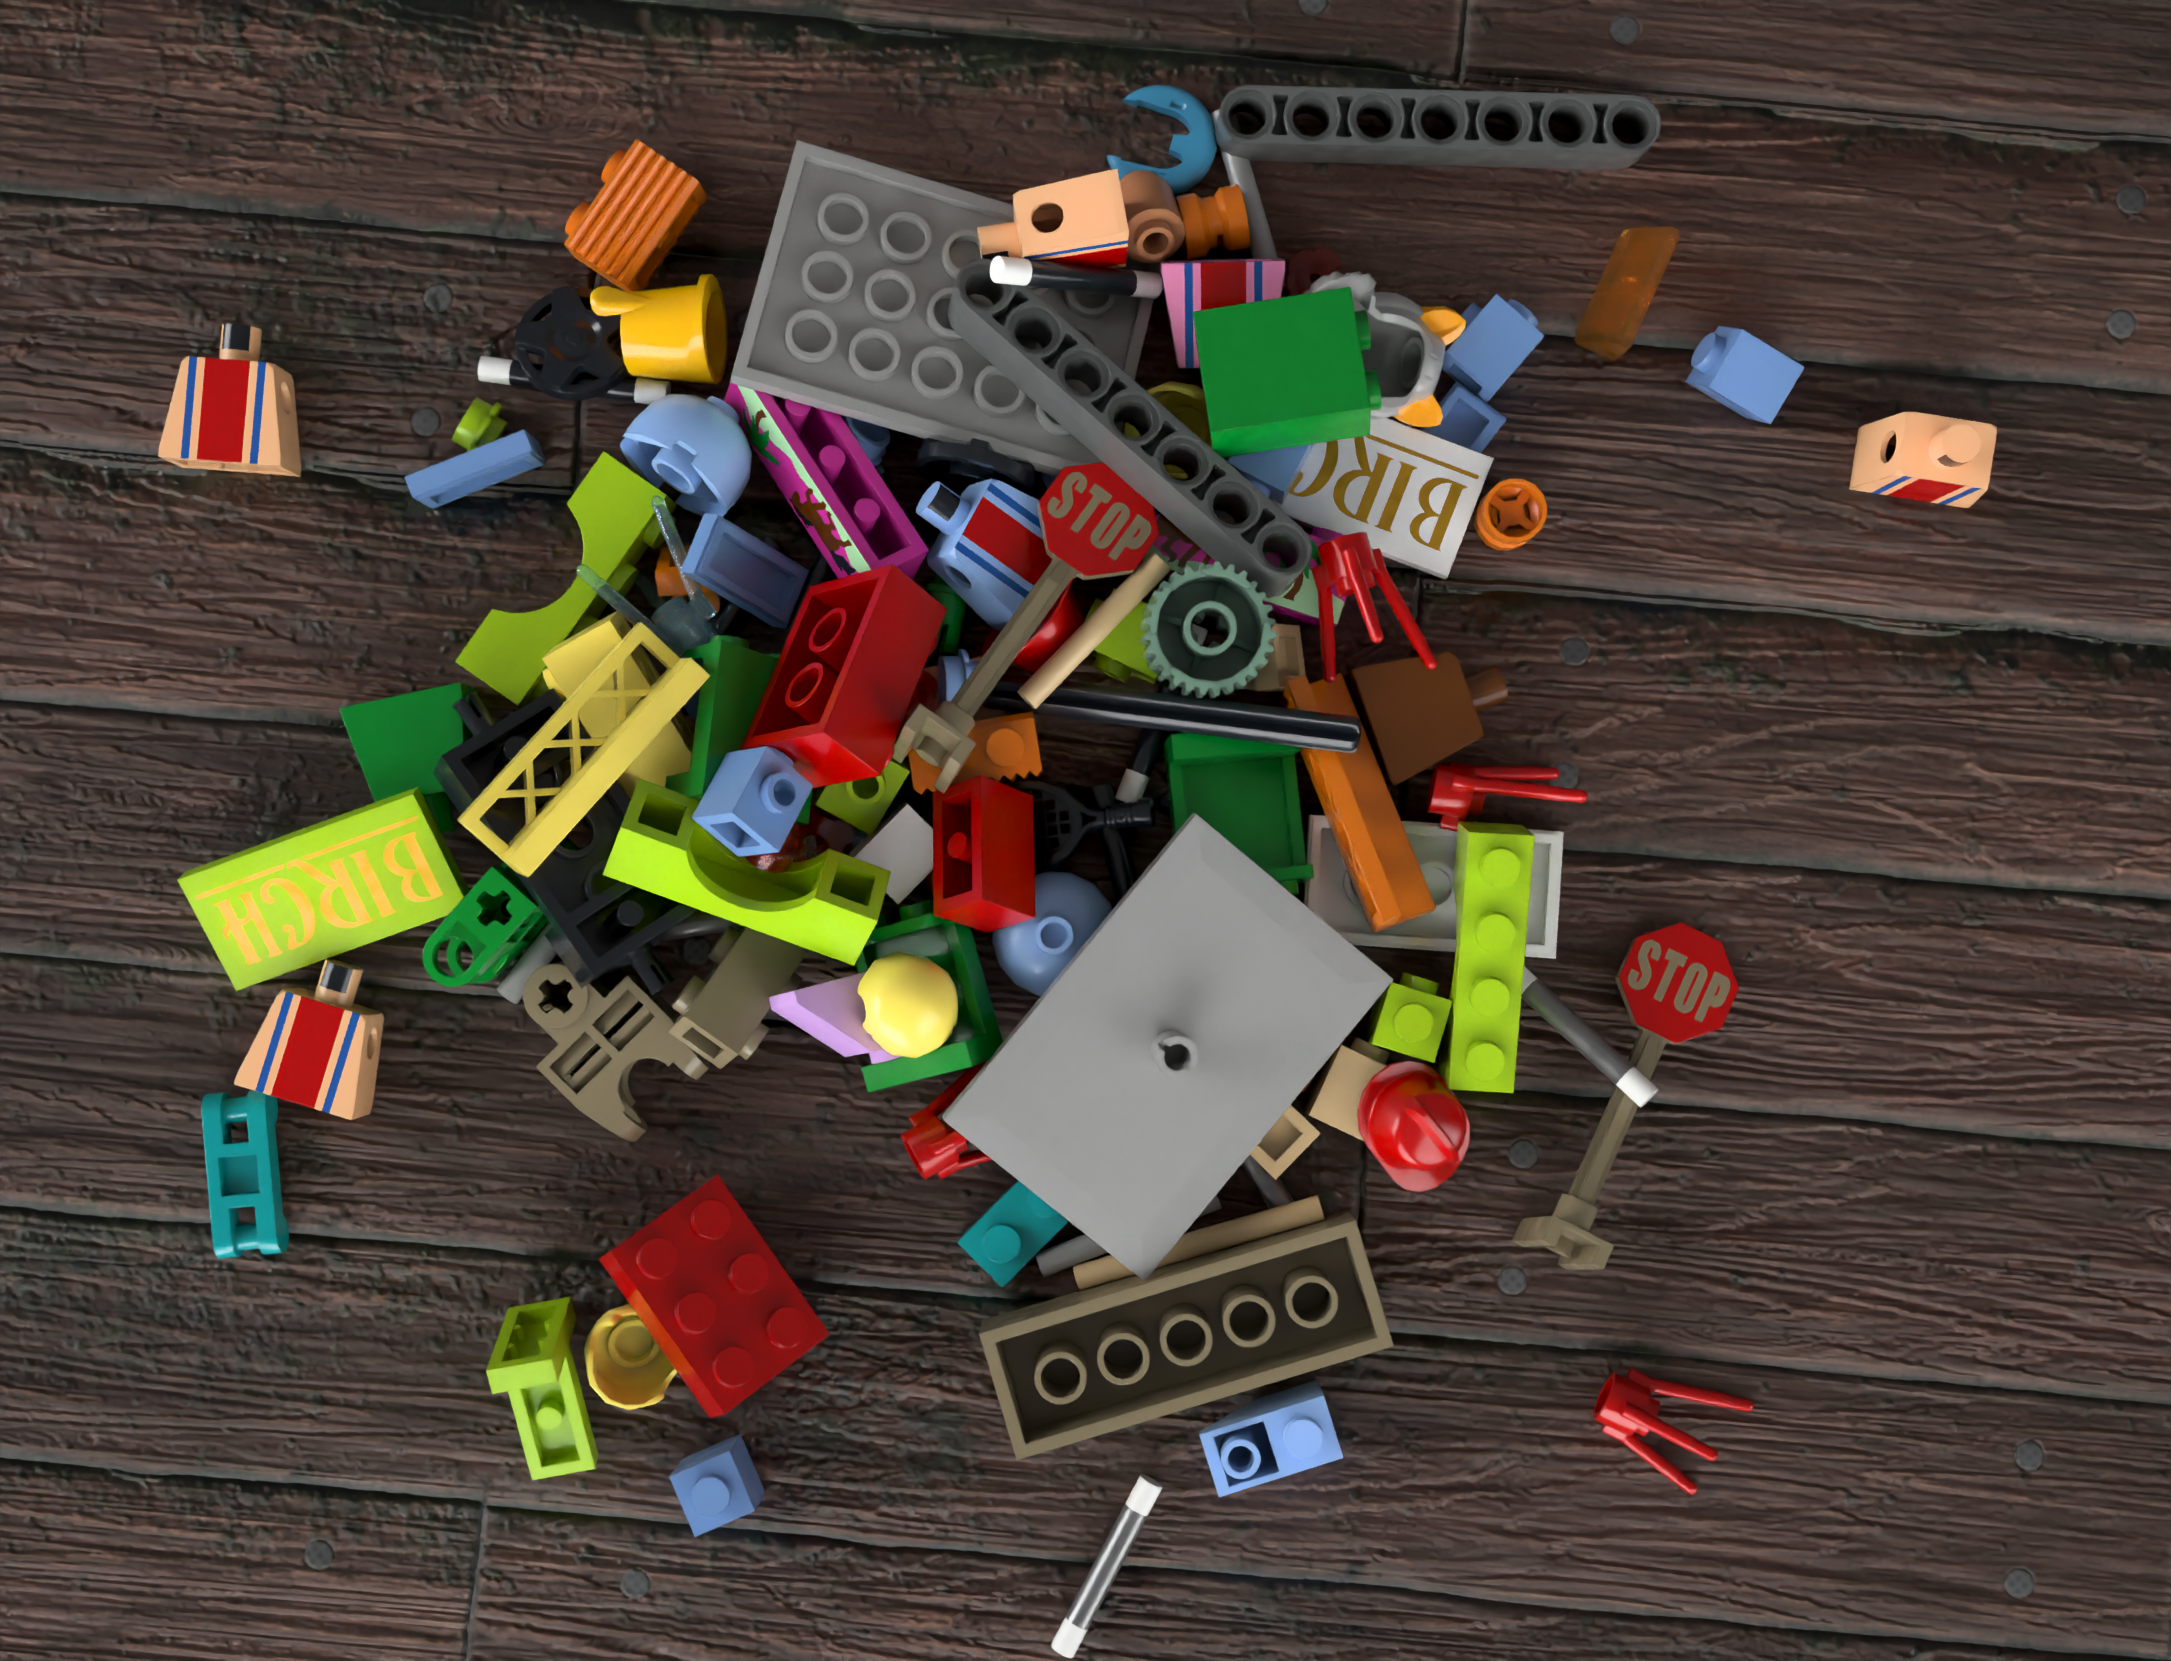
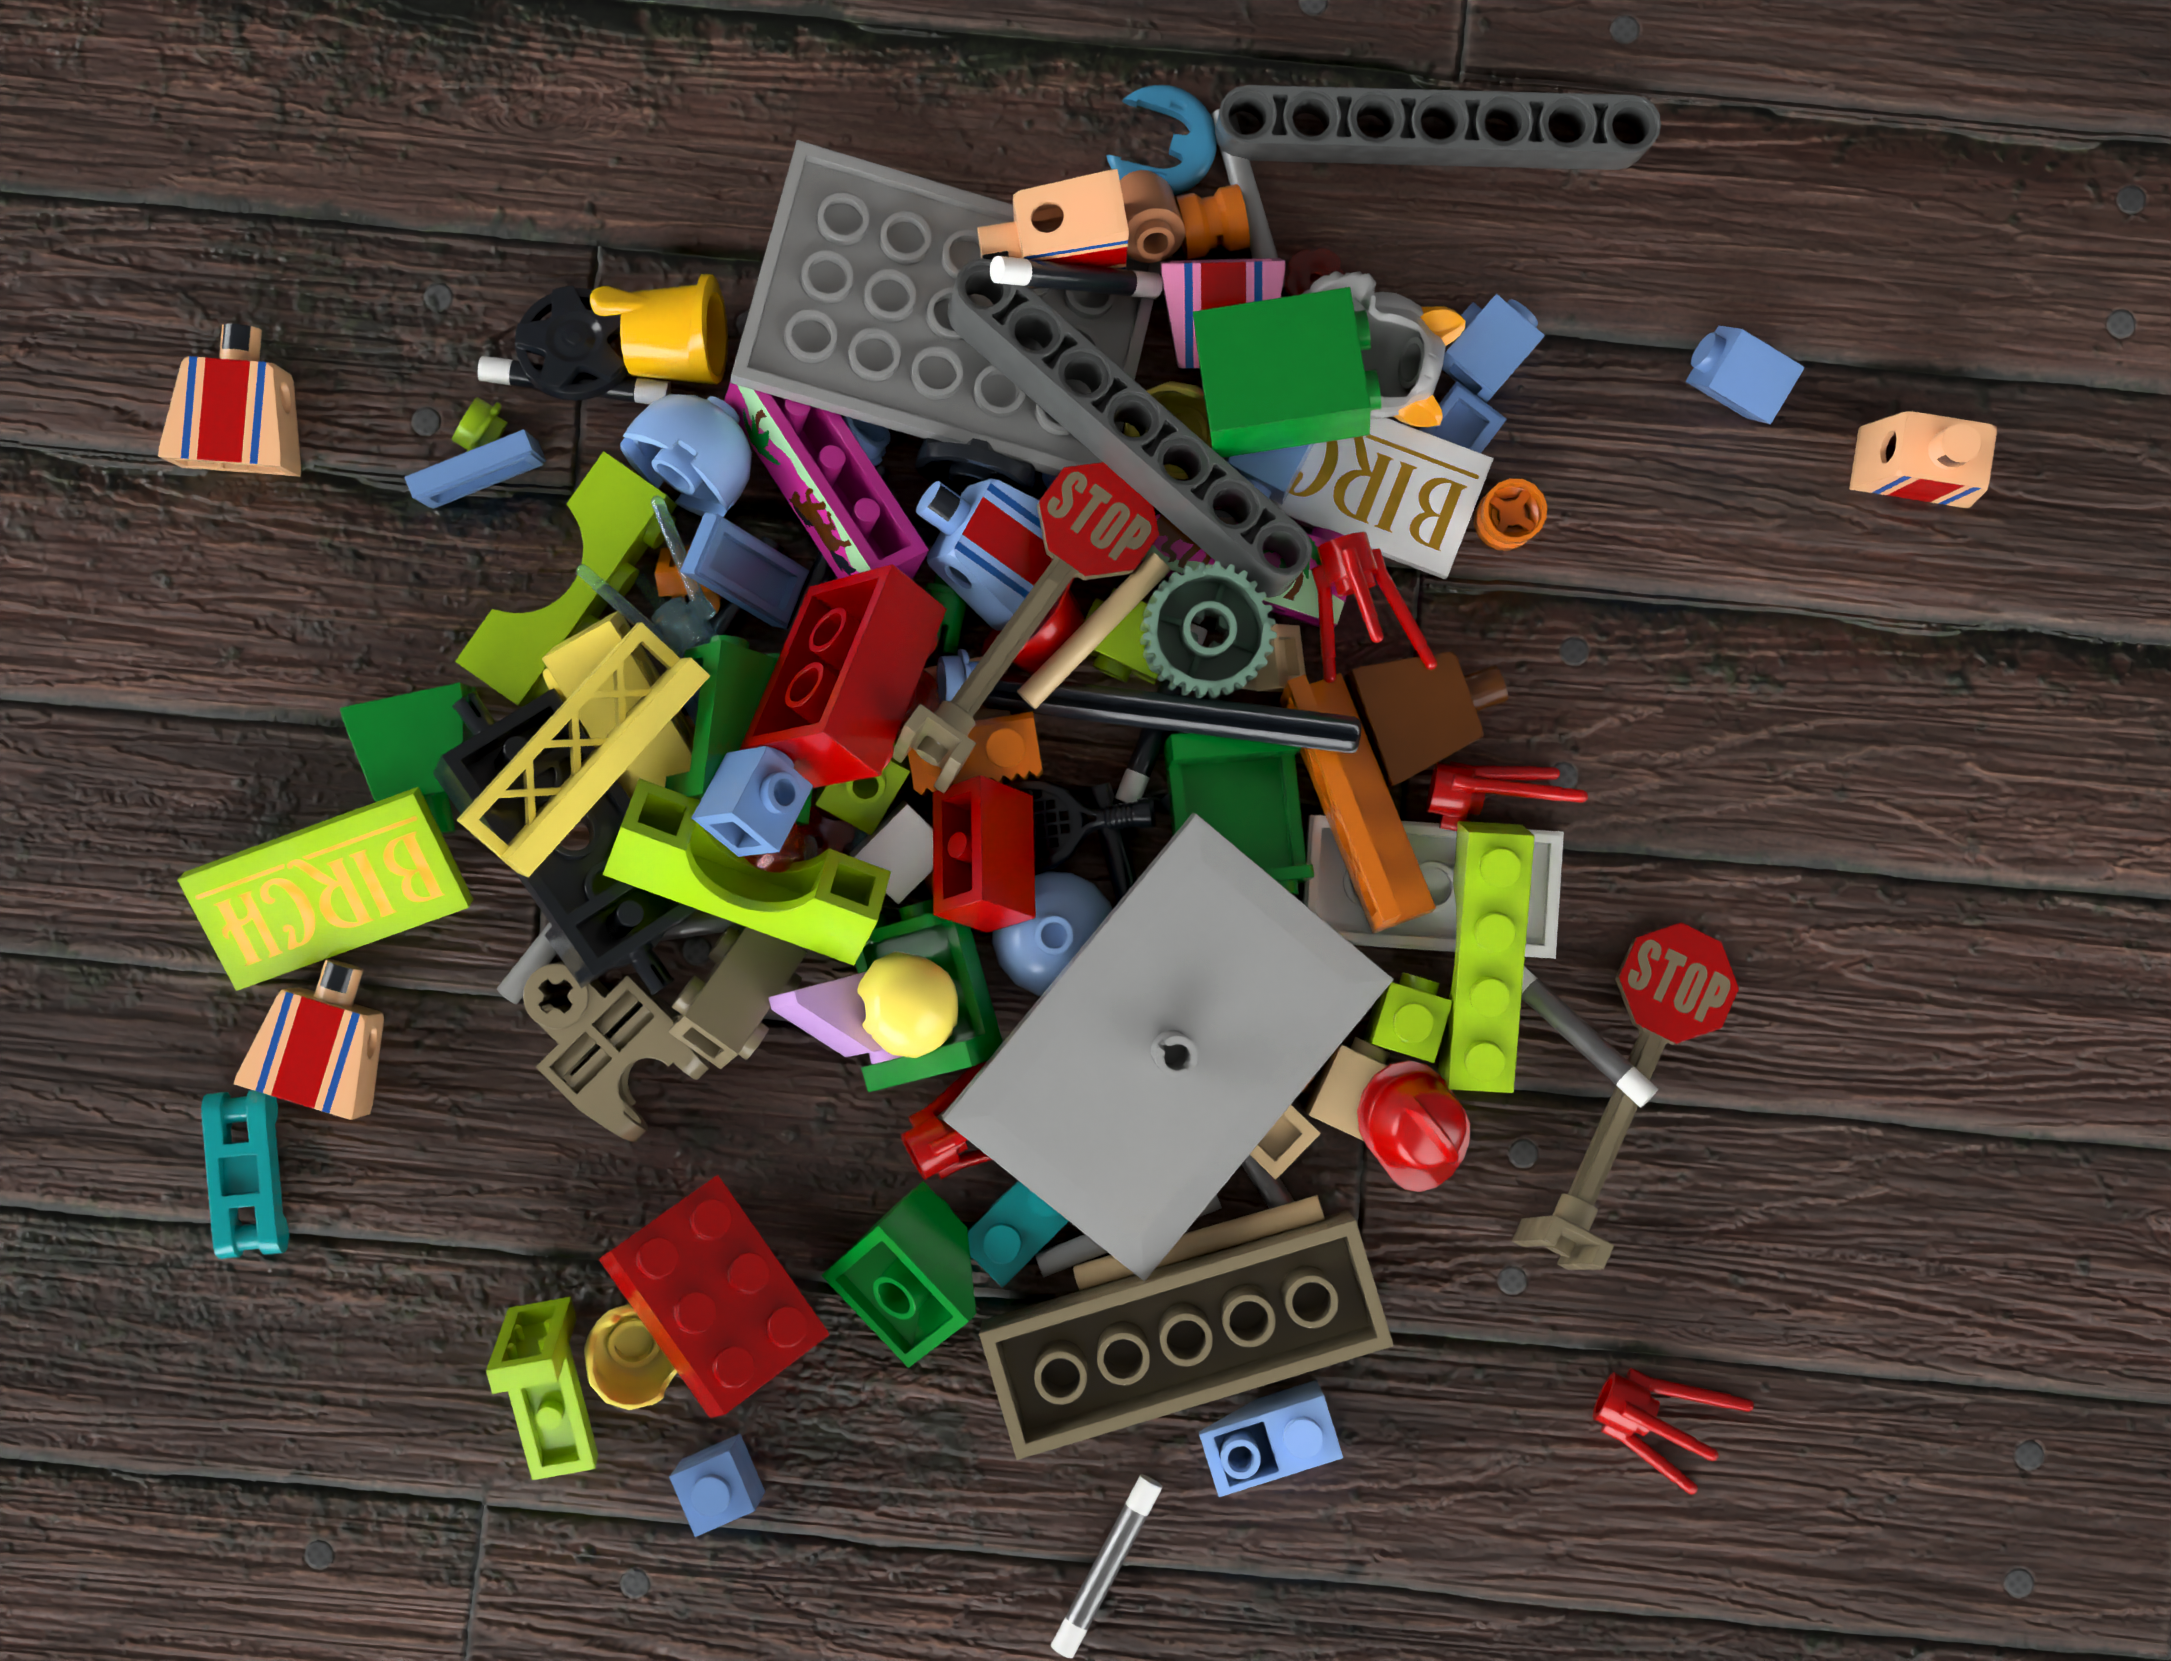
green piece [422,836,581,987] -> none
orange brick [564,139,707,292] -> none
clear orange slope [1575,226,1680,361] -> none
none -> green slope [821,1181,976,1368]

